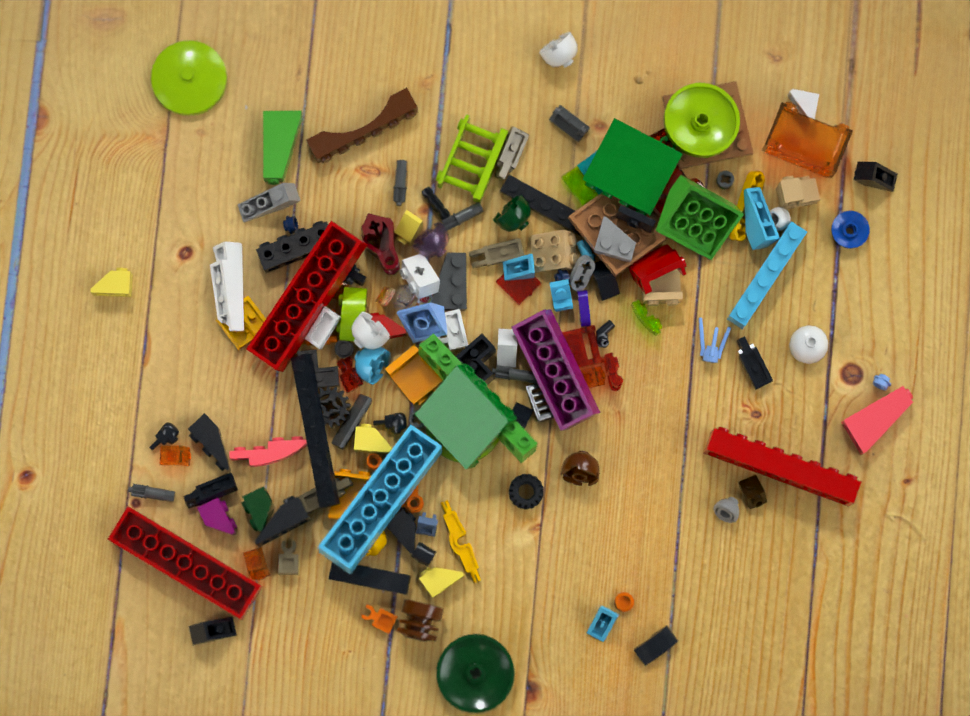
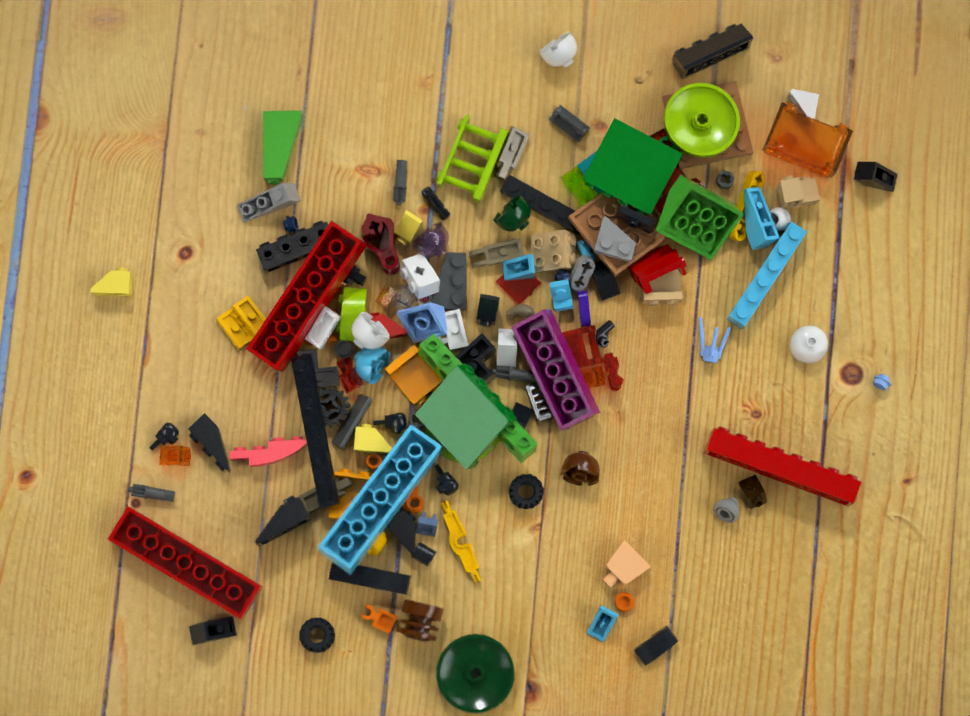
lime dish [151,40,227,116] -> none
black hinge [183,472,238,508] -> none
magenta slope [197,498,238,535] -> none
white wedge [210,242,244,332] -> none
dark green slope [241,486,275,533] -> none
clear orange bracket [243,547,271,581] -> none
dark tan plate [278,541,298,575] -> none
reddish brown arch [306,88,418,163] -> none
light yellow slope [419,567,464,598] -> none
dark grey piece [439,202,483,231] -> none
clear neon green slope [631,300,662,336] -> none
black hinge [737,336,773,390] -> none
blue dish [831,211,870,249] -> none
coral slope [841,386,913,455] -> none
none -> black tyre [299,617,335,653]
none -> black piece [434,464,459,496]
none -> black slope [476,294,500,327]
none -> dark tan arm [506,303,535,320]
none -> light nougat torso [603,540,651,588]
none -> black slope [672,24,753,79]

